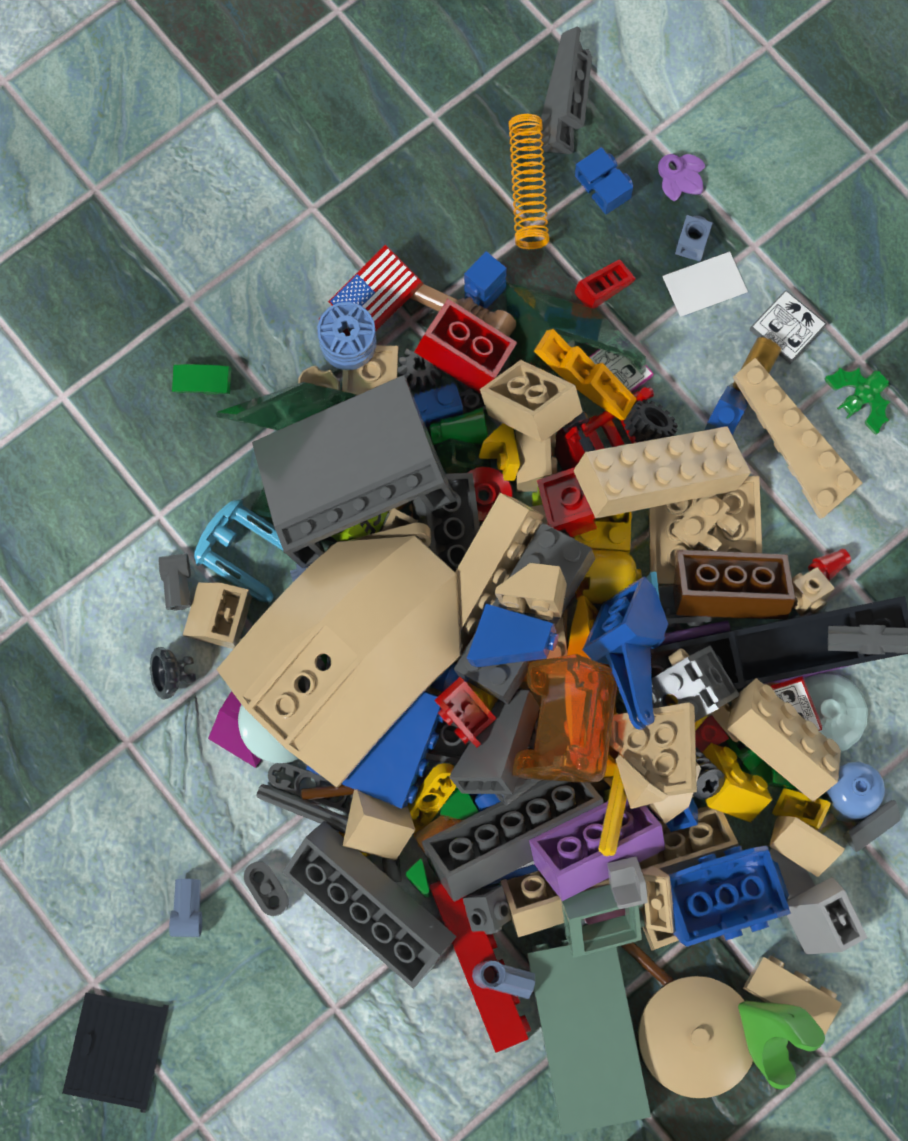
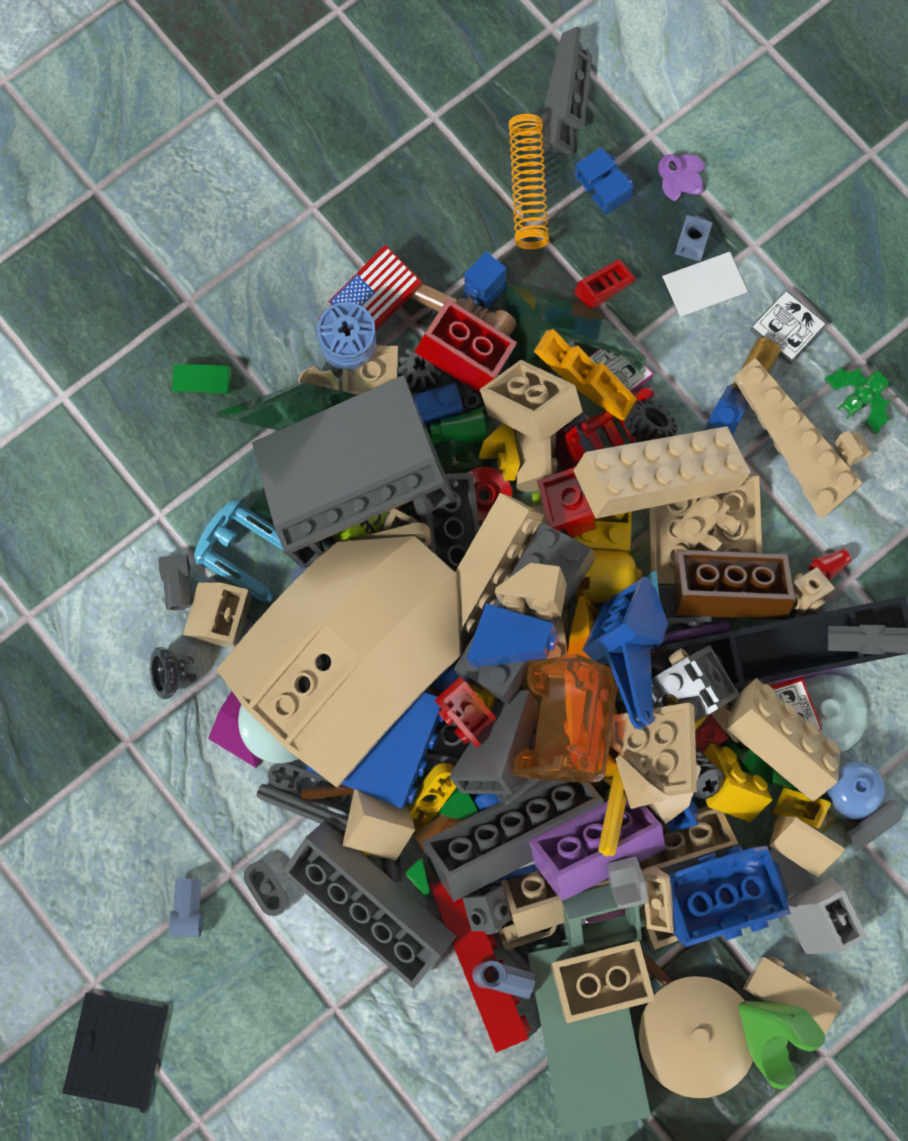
none -> tan piece [498,922,557,950]
none -> tan brick [550,941,655,1023]
none -> tan bracket [833,430,871,467]

